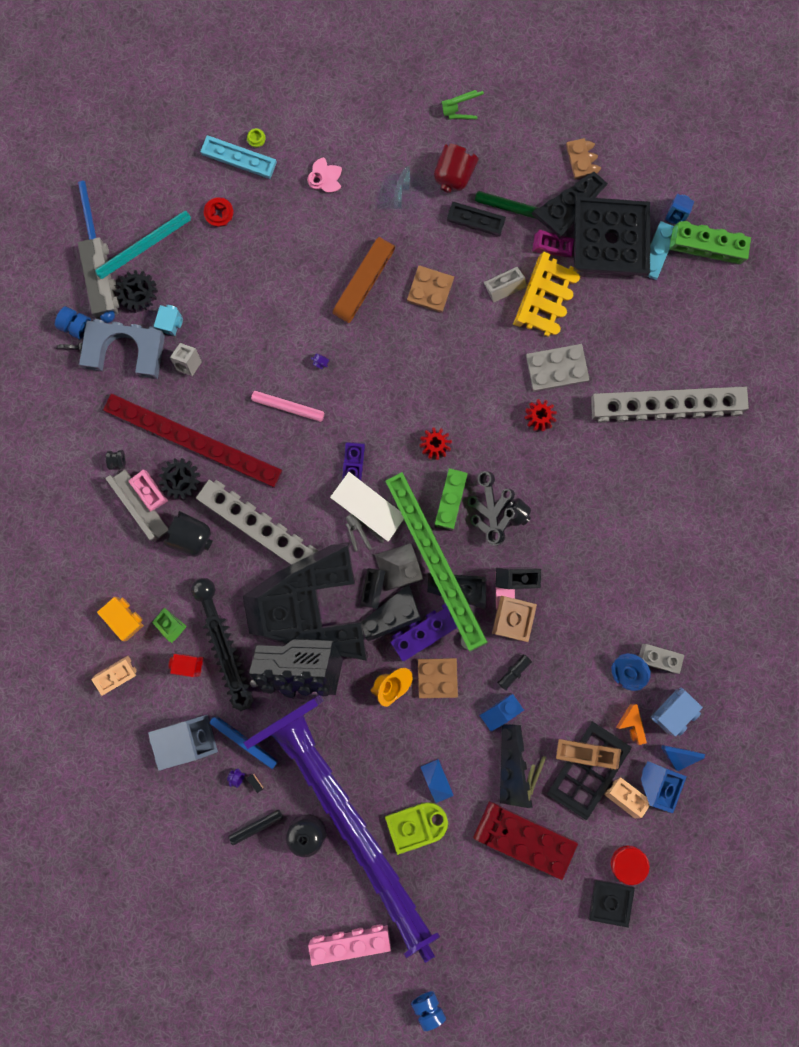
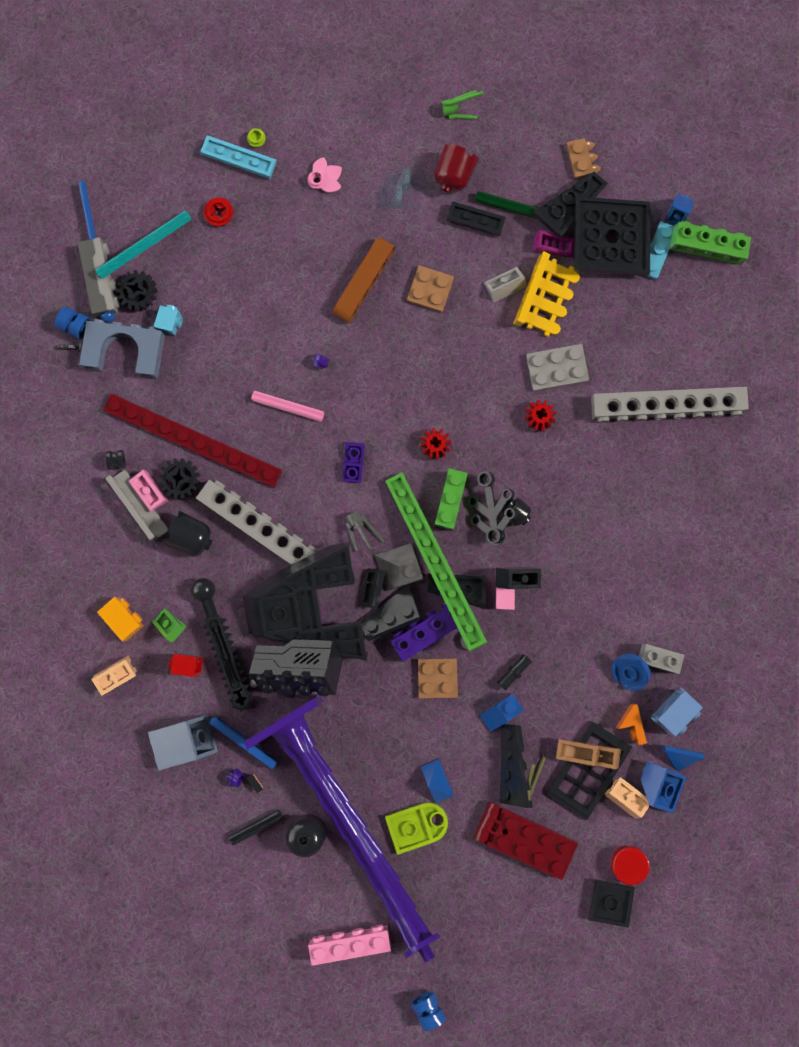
light grey brick [170,343,202,376] -> none
white sticker [330,472,404,541] -> none
light orange piece [371,668,413,707] -> none
medium nougat plate [492,596,537,642] -> none

